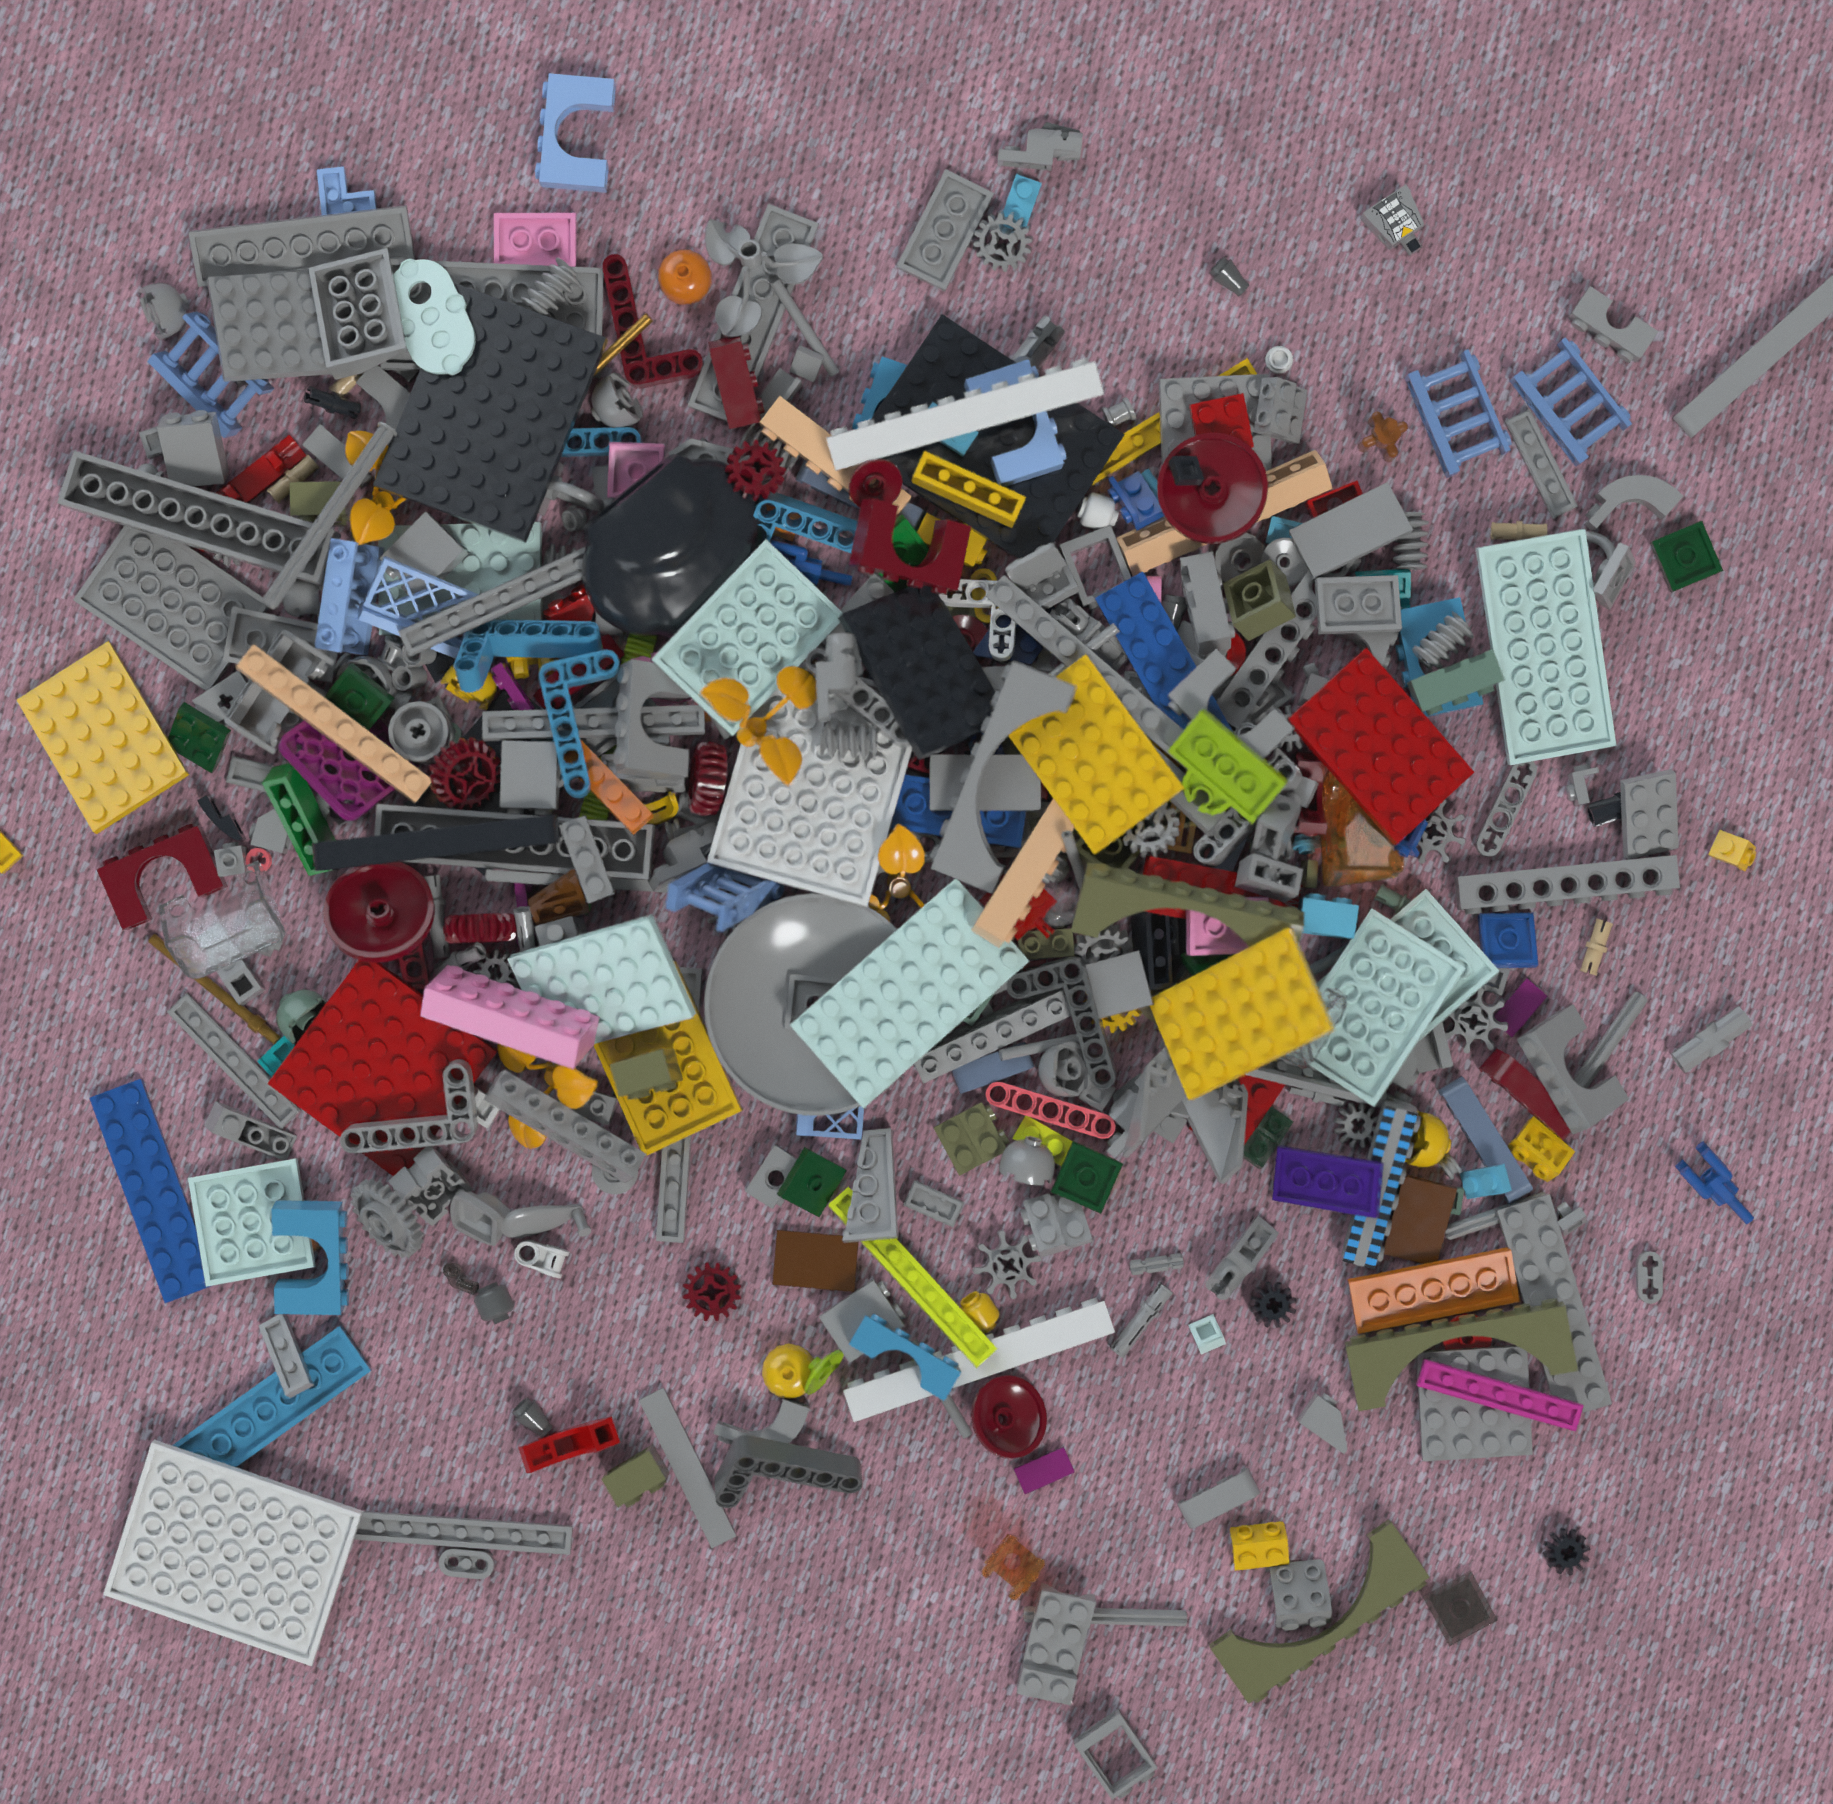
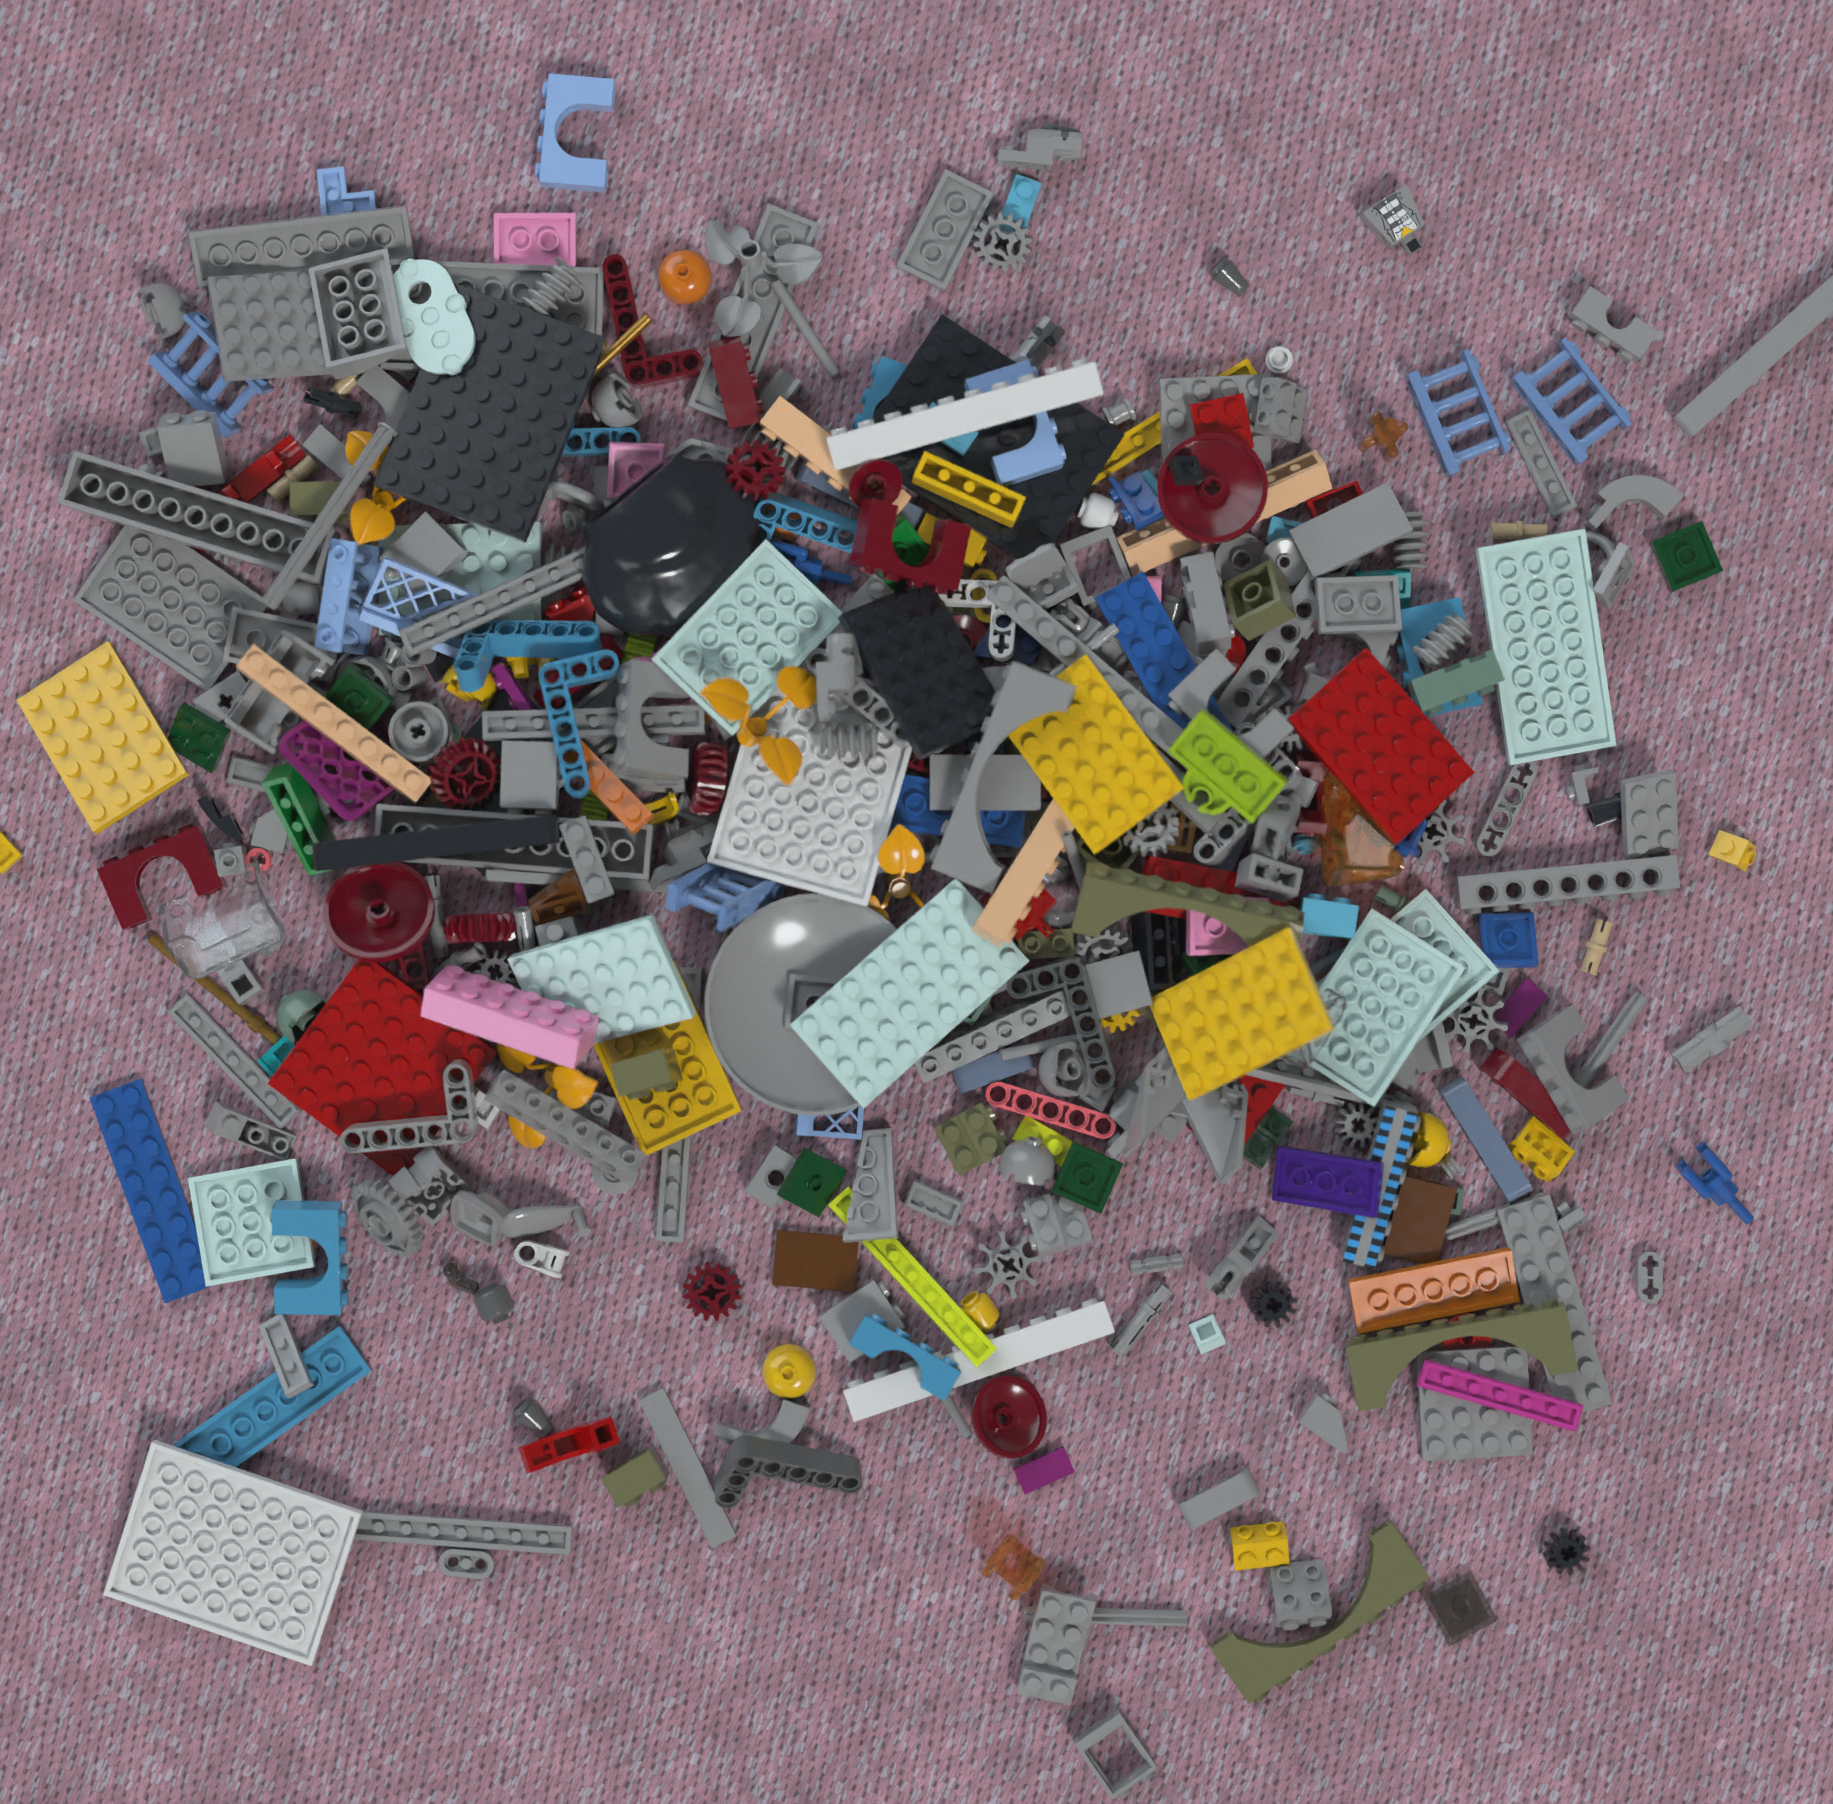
light grey tile [790,345,825,382] -> none
lime dish [804,1349,844,1395] -> none
olive tile [1300,860,1318,888] -> none
medium azure plate [1460,1164,1512,1199] -> none

